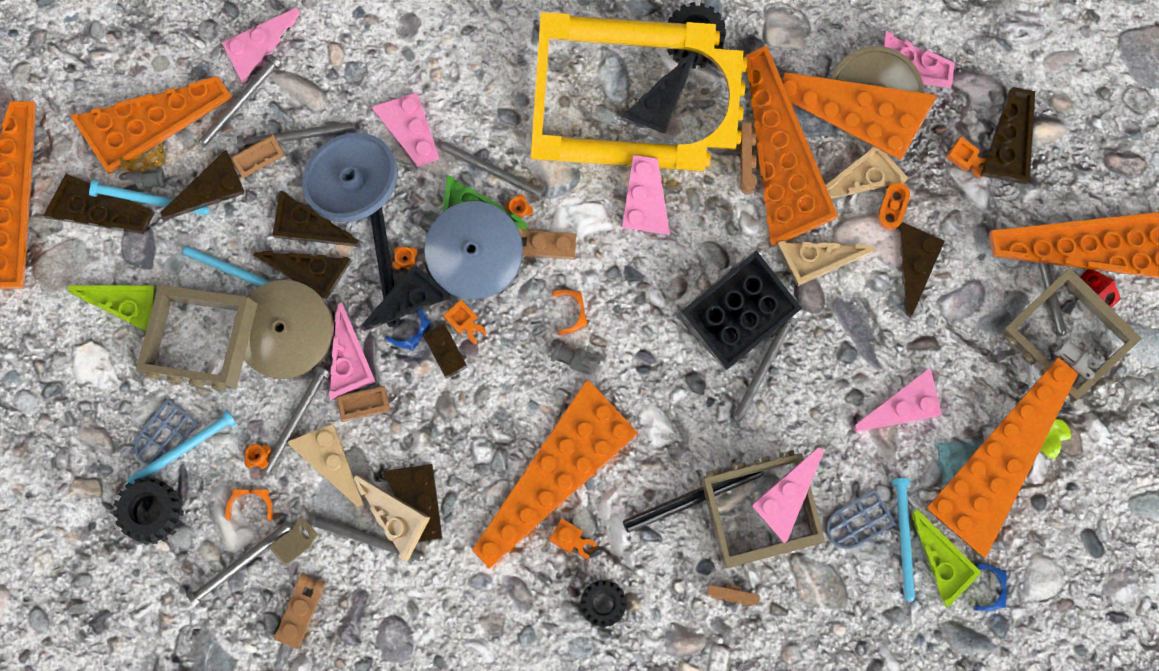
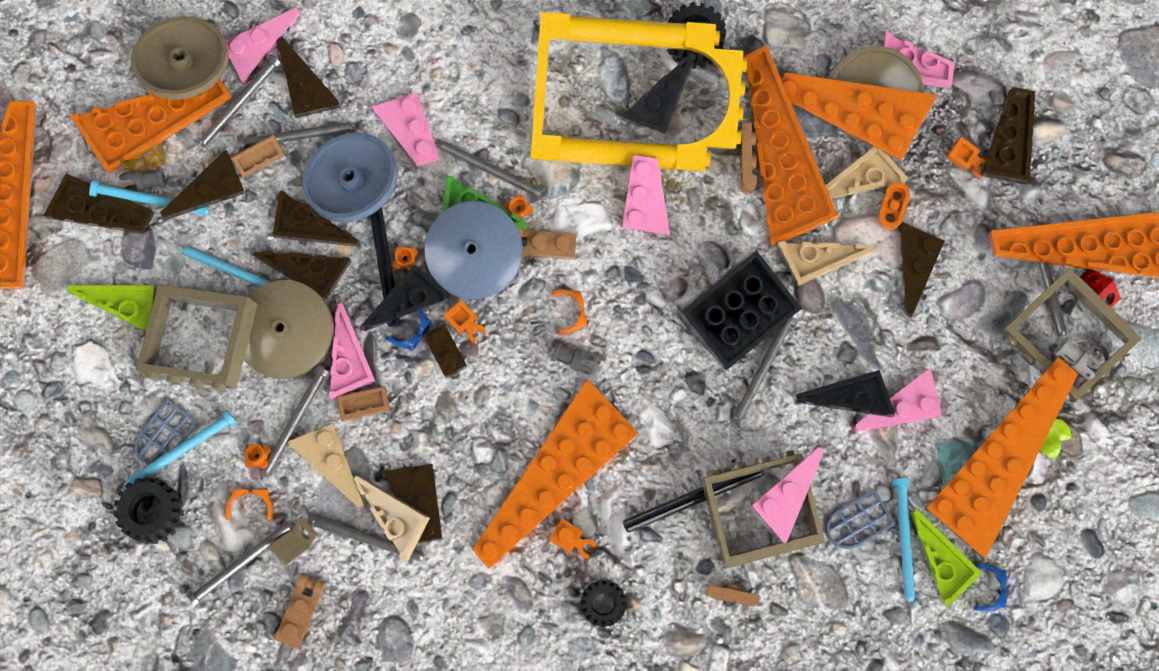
none -> dark tan dish [131,16,229,100]
none -> dark brown wing [277,38,341,118]
none -> black wing [796,370,895,417]

